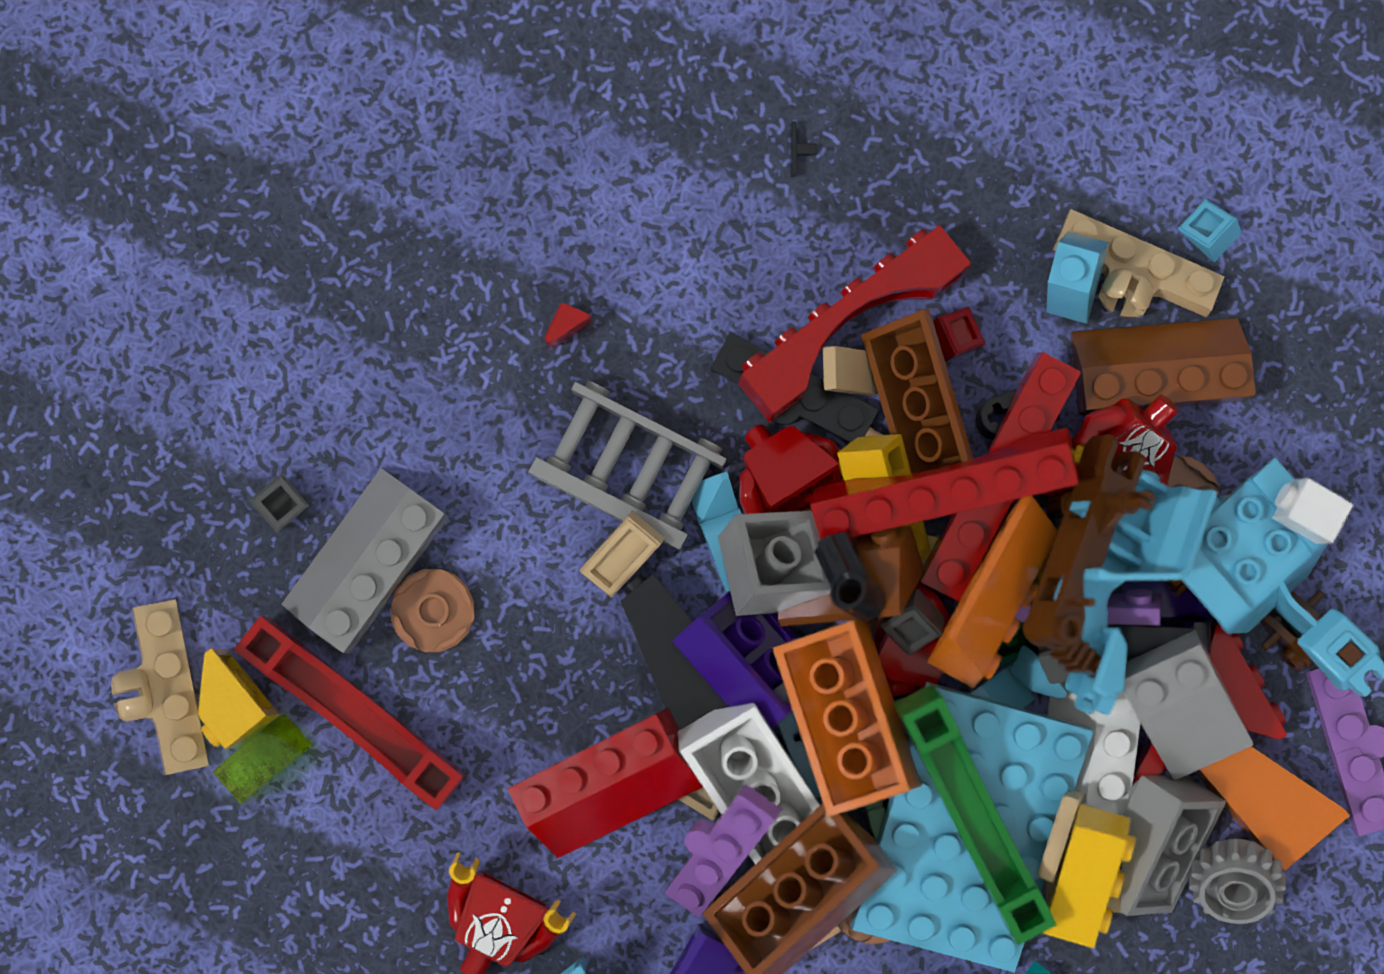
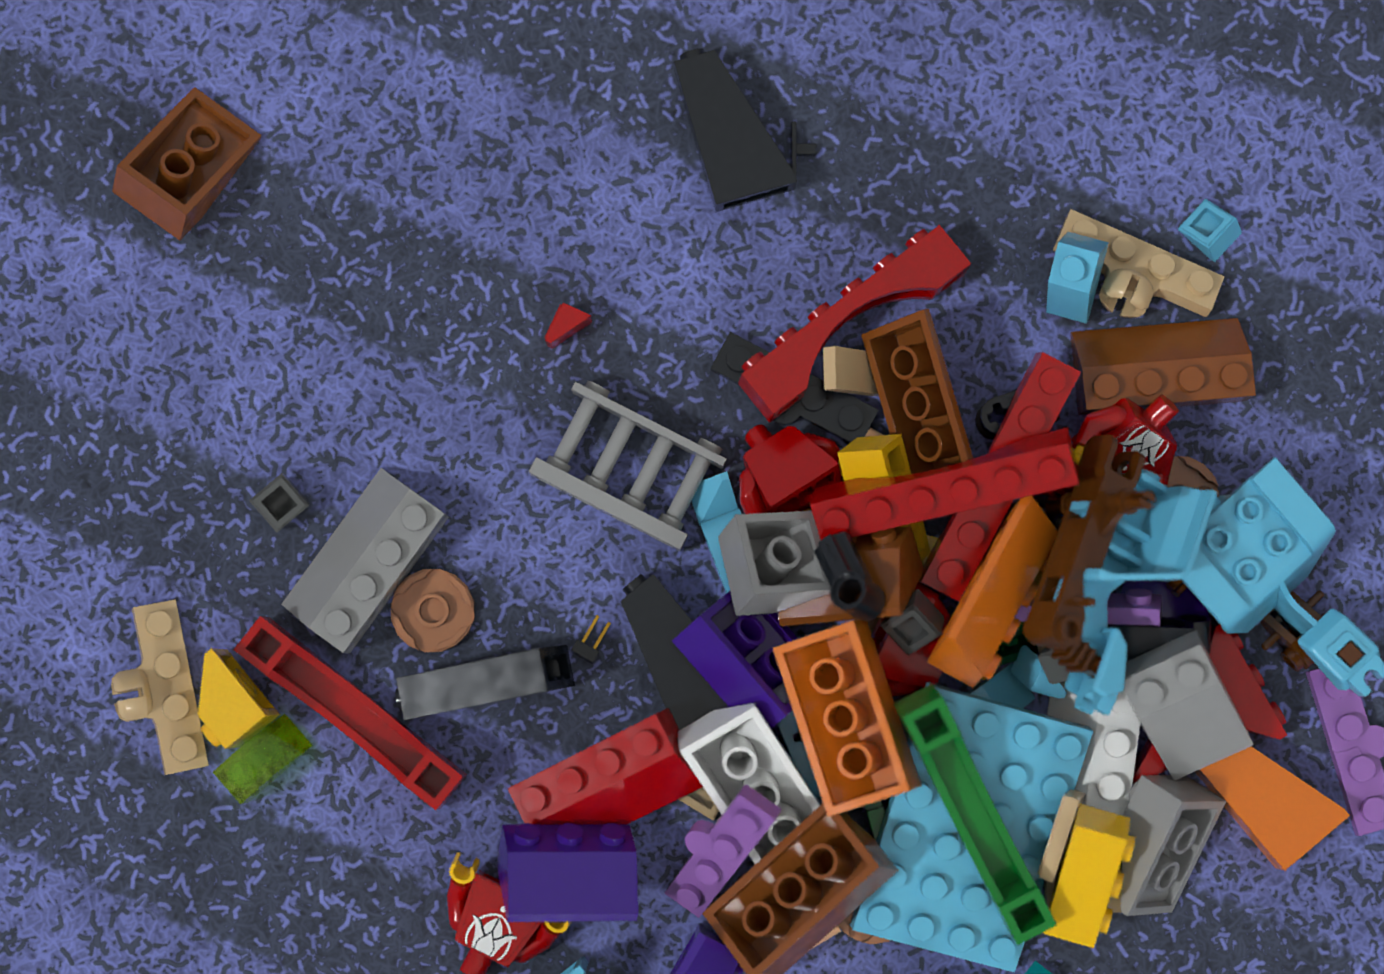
tan tile [579,510,665,598] -> none
red slope [933,306,986,362] -> none
light grey gear [1189,839,1286,924] -> none
white brick [1272,478,1353,544] -> none
none -> dark orange slope [112,87,262,241]
none -> black slope [395,645,575,720]
none -> dark purple slope [497,823,638,922]
none -> black piece [571,615,611,664]
none -> black slope [674,48,797,212]

